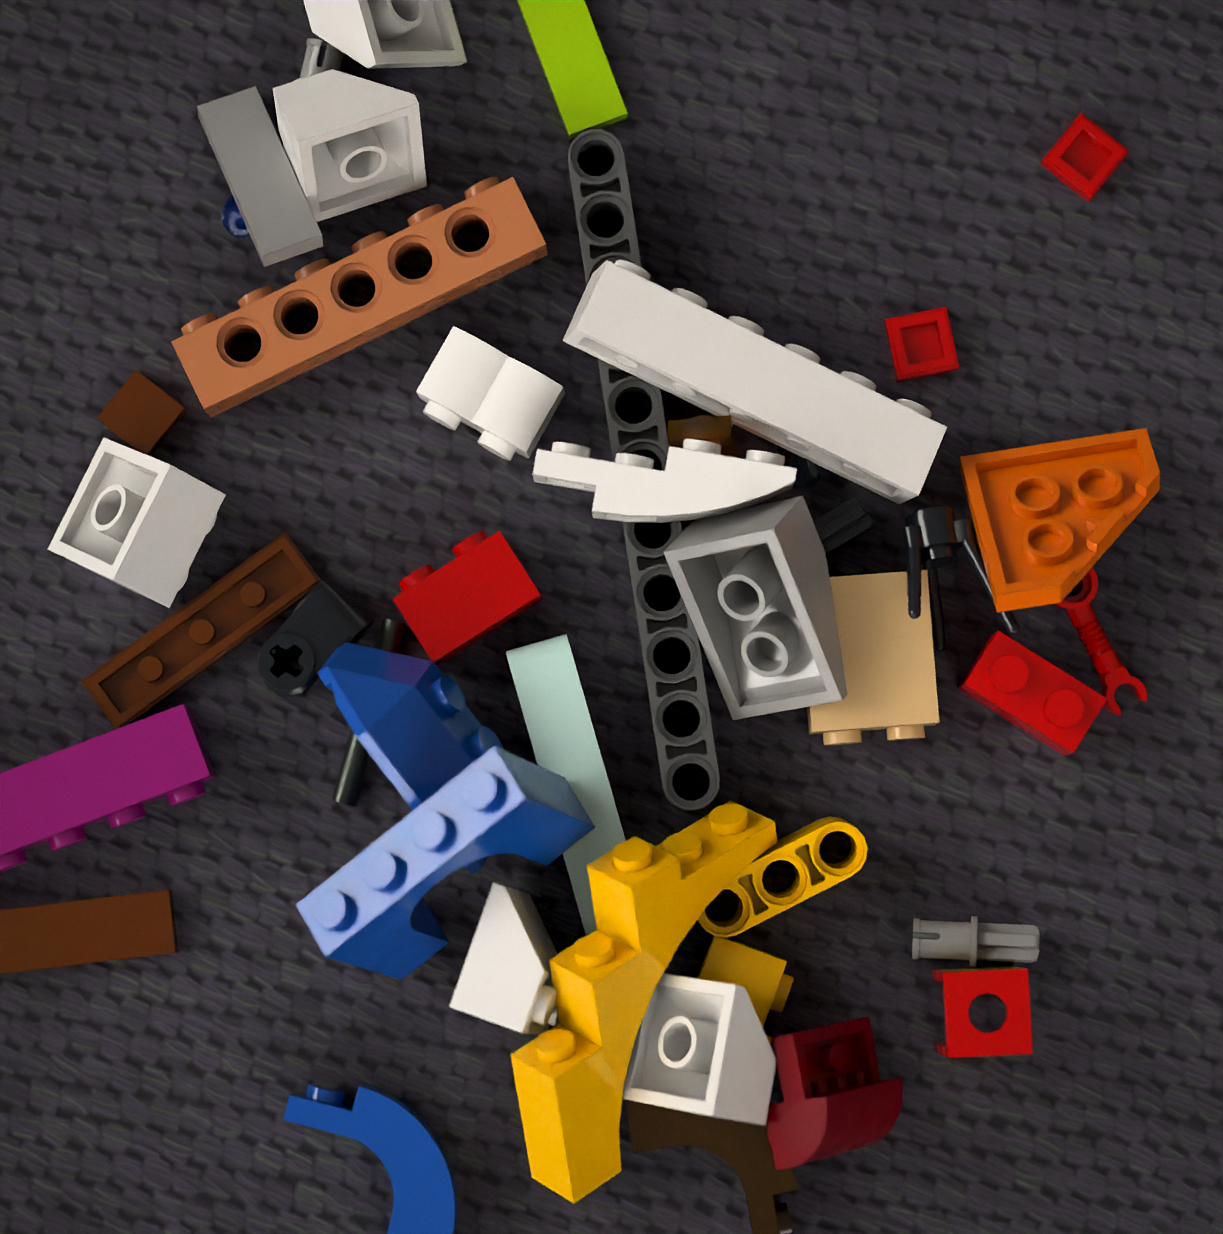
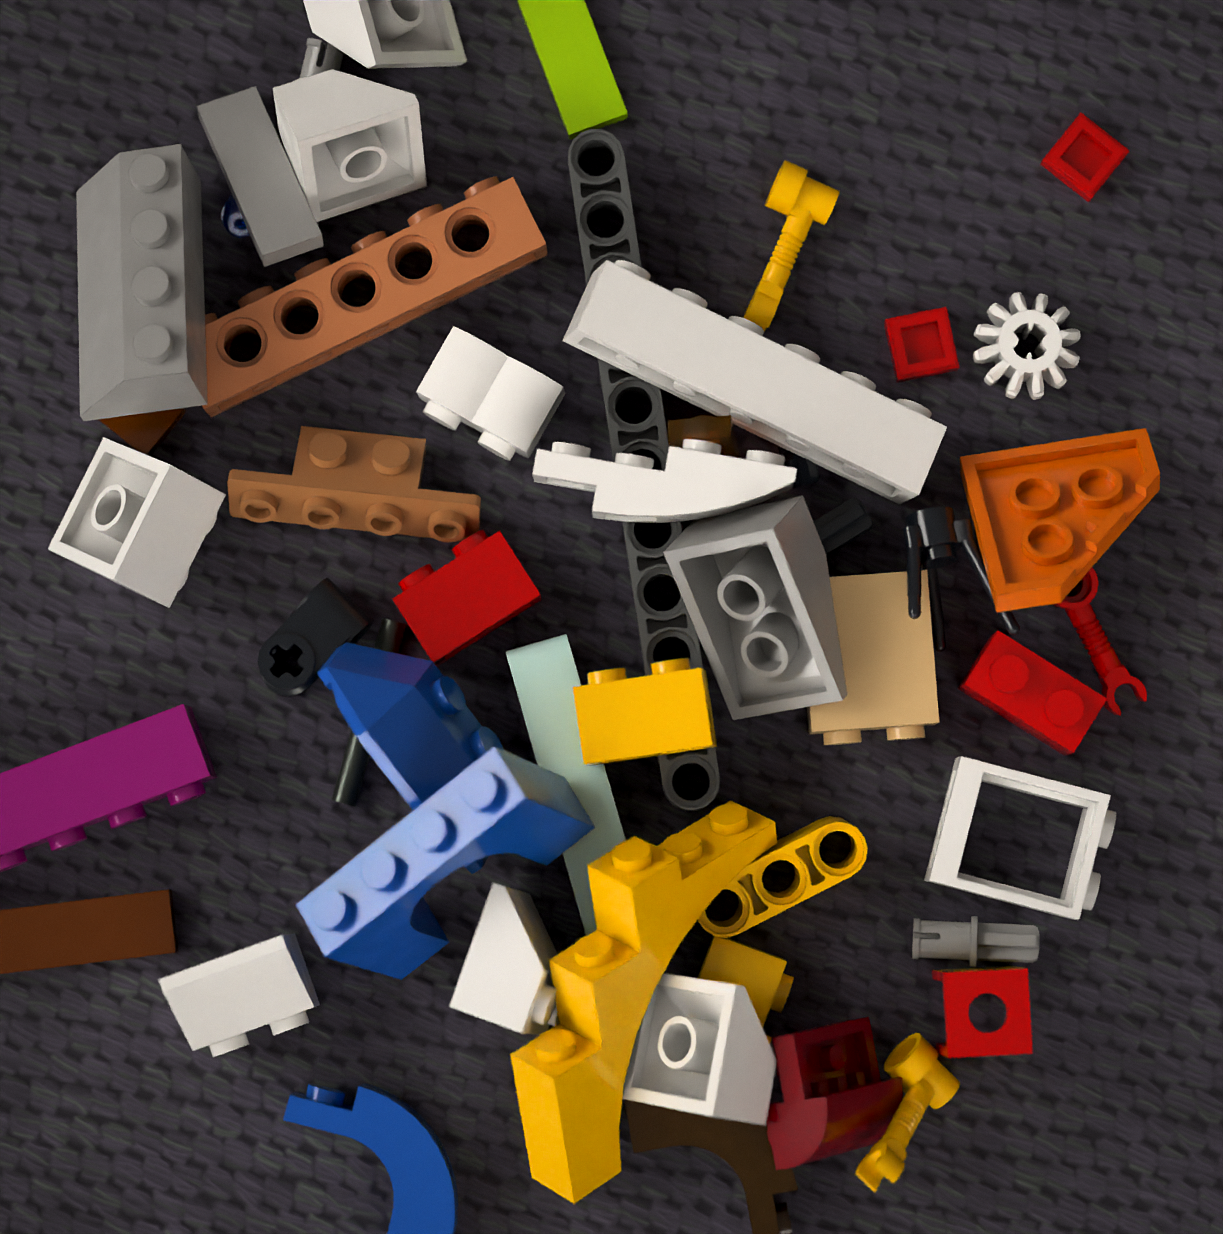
reddish brown tile [81,532,321,729] -> none
none -> light grey slope [76,144,208,421]
none -> white slope [159,933,320,1057]
none -> medium nougat bracket [227,426,481,542]
none -> yellow brick [573,658,717,766]
none -> yellow brick [743,160,840,332]
none -> yellow brick [856,1033,960,1192]
none -> white window [924,756,1116,920]
none -> white gear [973,292,1081,400]

